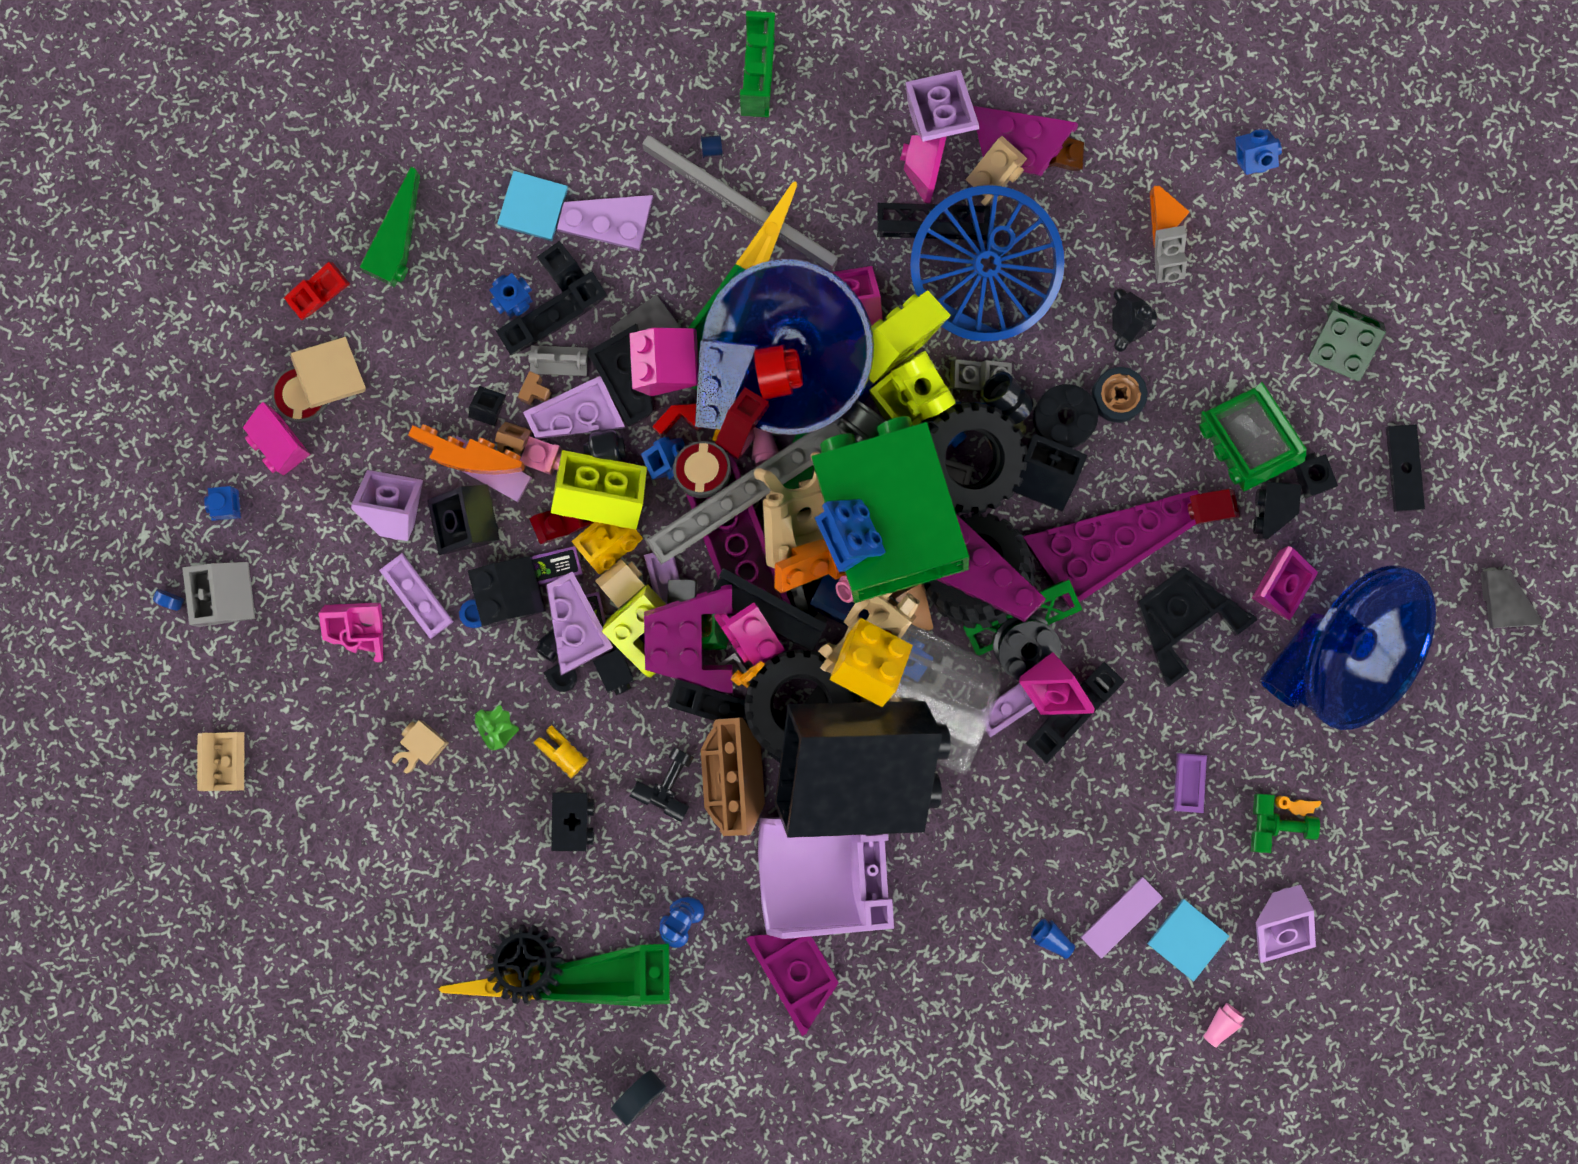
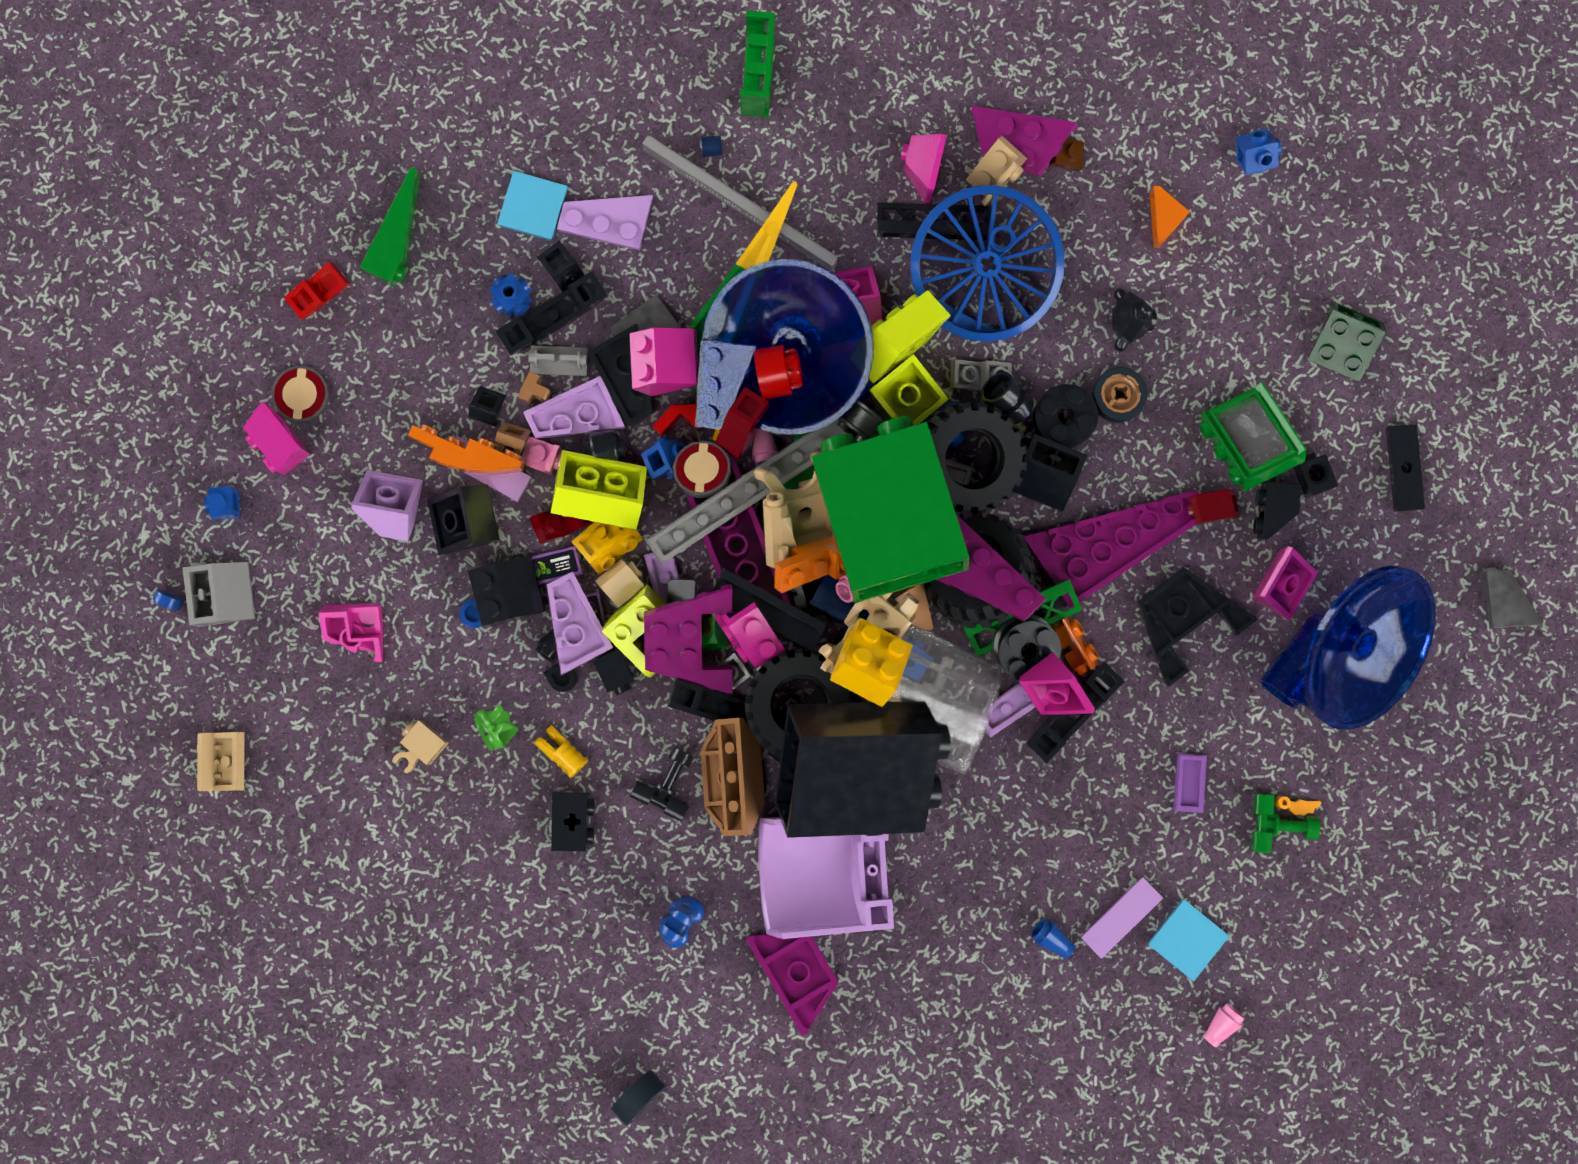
tan tile [290,337,366,408] -> none
lavender tile [379,553,454,639] -> none
green plate [439,944,670,1007] -> none
black gear [485,925,565,1005] -> none
light orange piece [731,661,765,688] -> none
blue bracket [815,499,885,572] -> none
neon yellow brick [891,351,956,420] -> none
lavender slope [905,70,979,141] -> none
light grey slope [1155,225,1187,284] -> none
lavender slope [1256,885,1316,963] -> none
none -> orange hinge [1051,616,1099,676]

